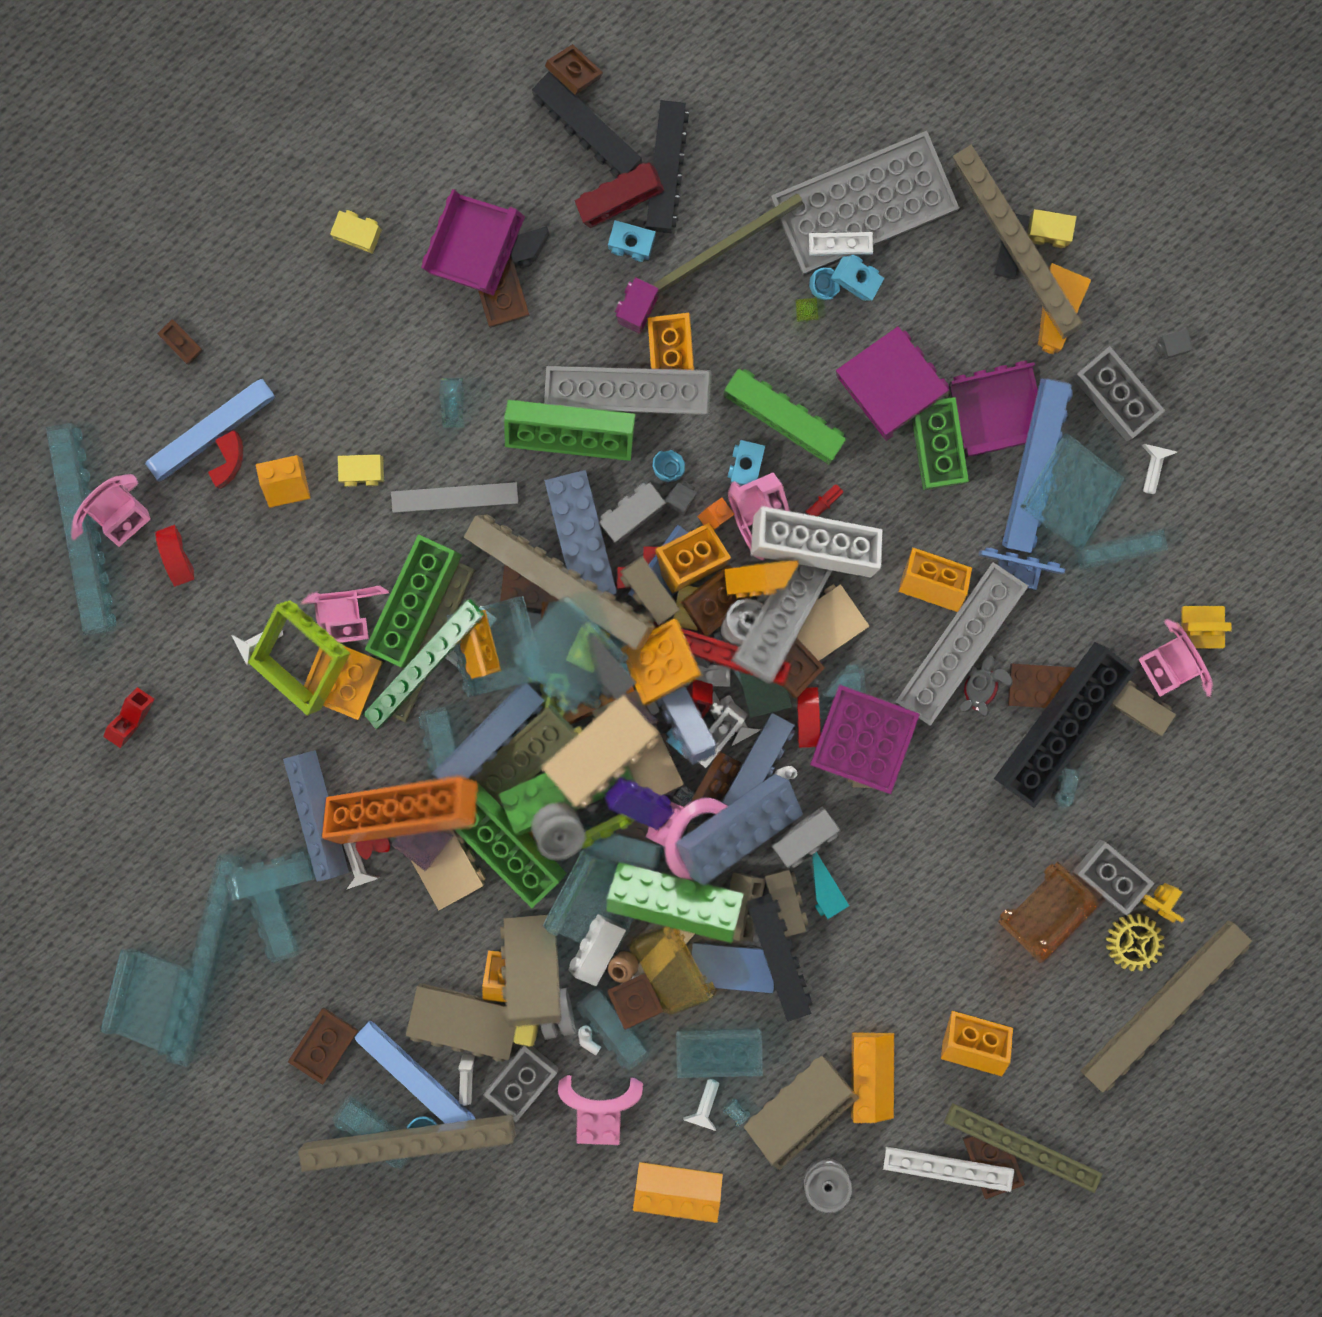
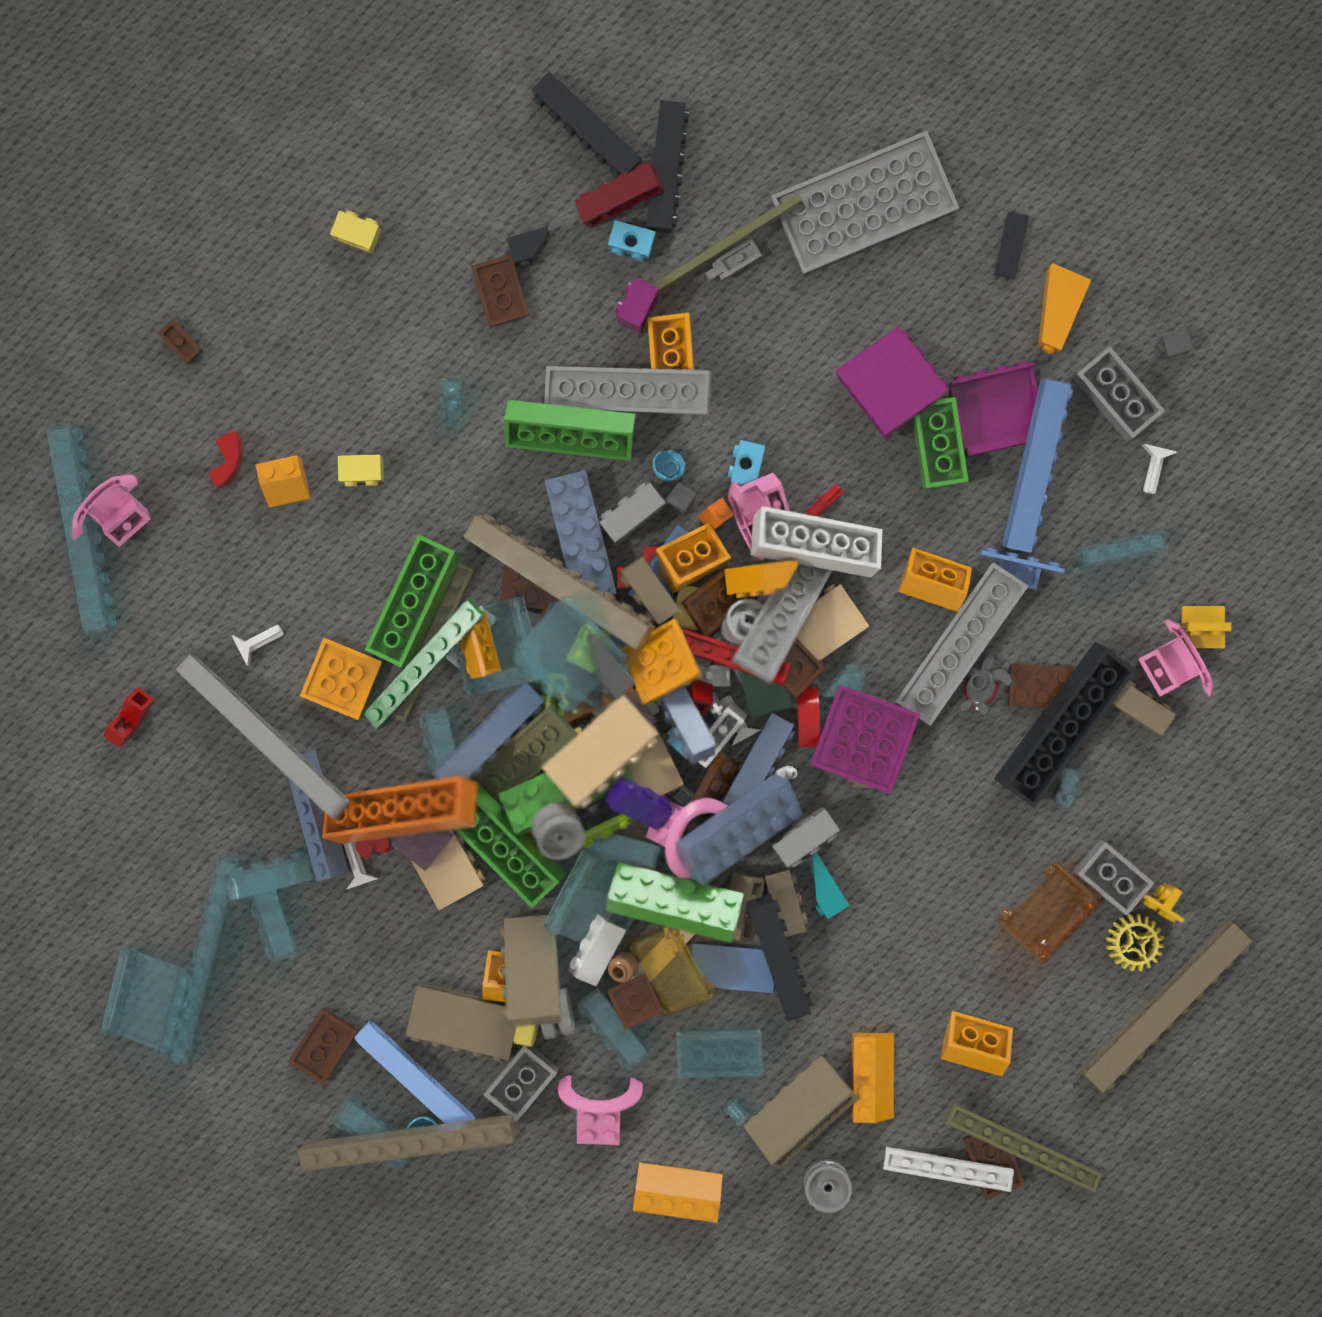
light blue beam [145,379,275,481] -> none
red brick [155,524,194,587] -> none
lime window [248,600,350,716] -> none
bright pink piece [301,586,389,643] -> none
light grey tile [391,482,519,513] -> none
magenta panel [421,189,525,295] -> none
white piece [458,1054,475,1106] -> none
reddish brown plate [545,44,603,95] -> none
white arm [578,1025,601,1056] -> none
white piece [683,1079,719,1131] -> none
bright green brick [723,369,846,465] -> none
clear neon green plate [795,298,818,322] -> none
white tile [809,232,873,256] -> none
medium azure hair [809,267,840,300] -> none
medium azure brick [831,255,884,301] -> none
dark tan brick [953,145,1082,339] -> none
clear light blue plate [1020,434,1125,550] -> none
light yellow brick [1027,209,1076,248] -> none
none -> light grey beam [176,653,350,819]
none -> light grey hinge [705,237,762,283]

